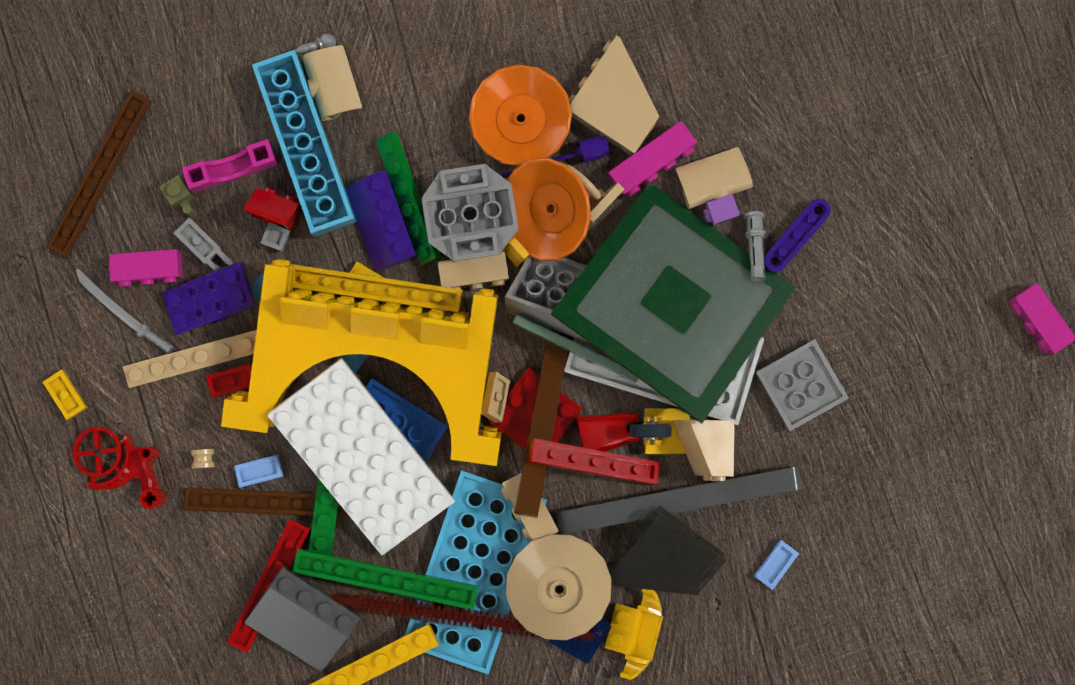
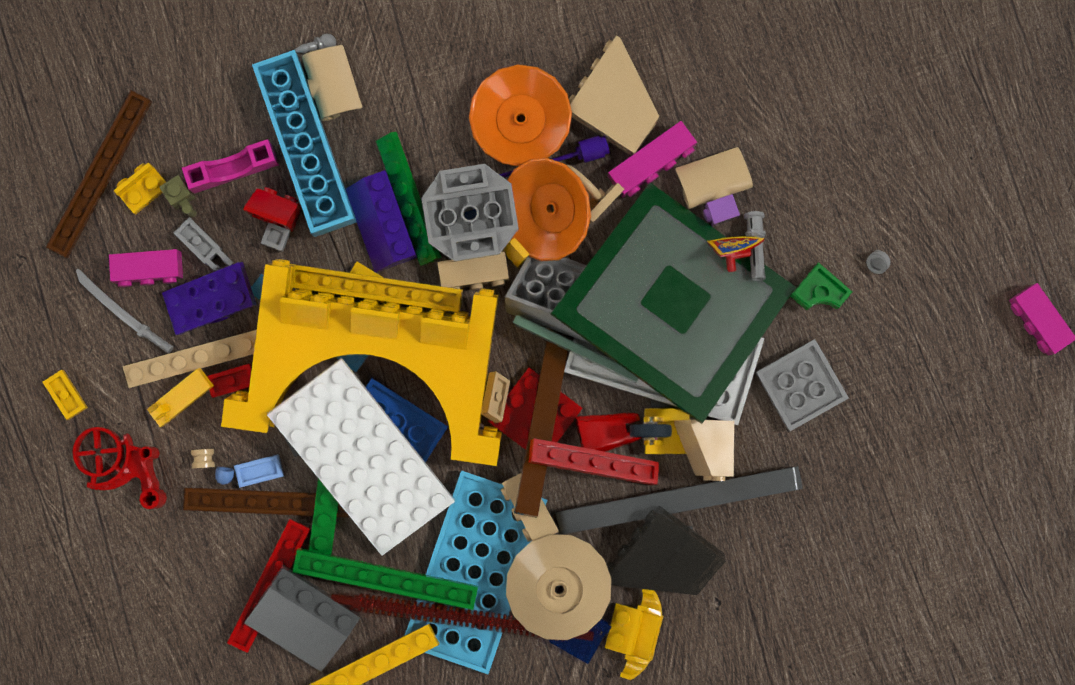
light blue tile [753,539,799,590] -> none
dark purple plate [764,199,831,272] -> none
none -> yellow bracket [114,163,166,215]
none -> yellow hinge [147,368,214,427]
none -> medium blue hinge [215,467,234,484]
none -> shield [707,236,765,272]
none -> green tile [790,262,853,310]
none -> light grey tile [866,250,890,274]

